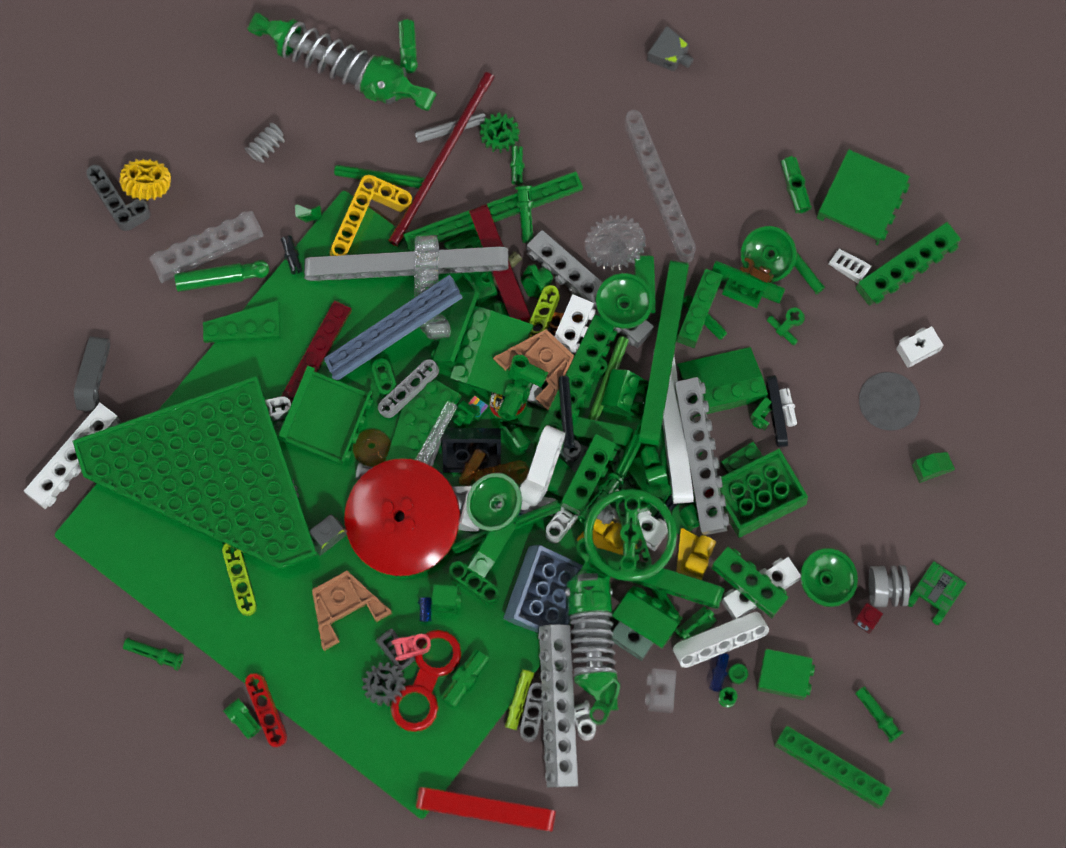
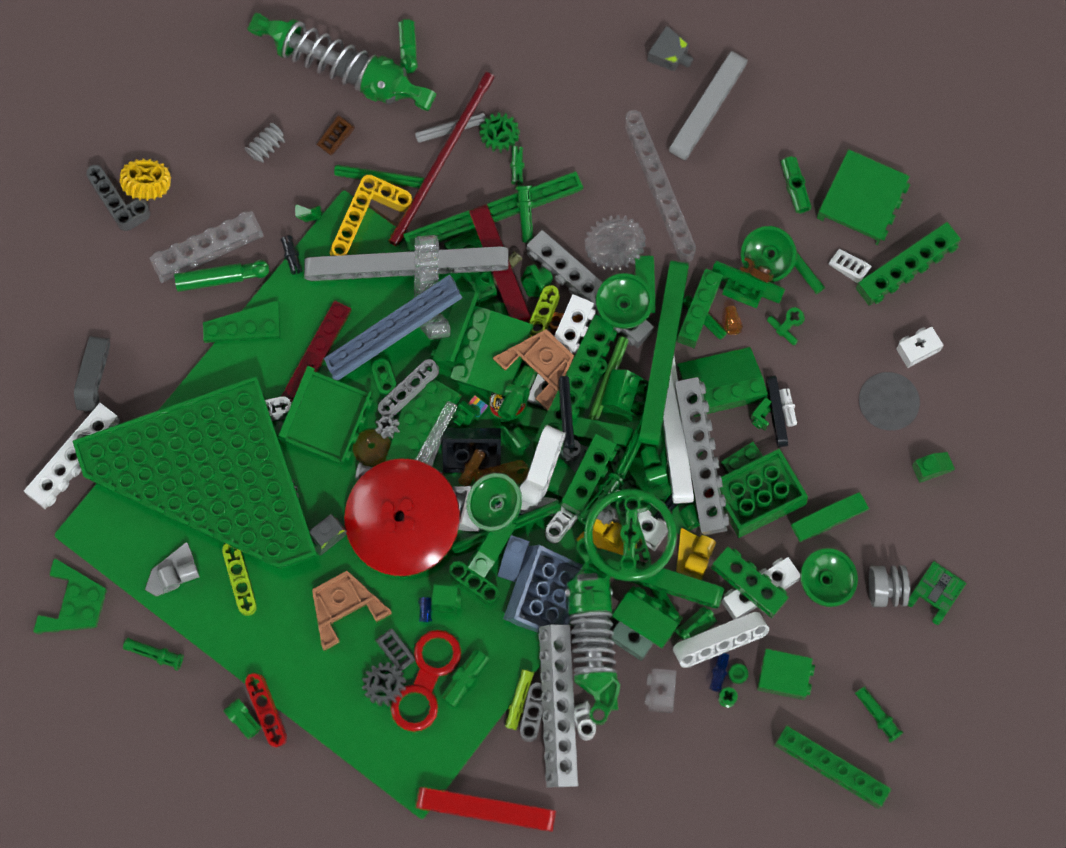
coral piece [391,634,431,661] -> none
green piece [508,355,549,387] -> none
dark red brick [853,603,883,634] -> none
none -> green wing [33,559,107,634]
none -> light grey panel [145,543,199,596]
none -> reddish brown slope [316,115,355,156]
none -> light grey gear [375,414,400,439]
none -> sand blue slope [498,535,529,583]
none -> light grey beam [669,51,748,161]
none -> clear orange cone [724,306,743,335]
none -> green slope [791,492,869,542]

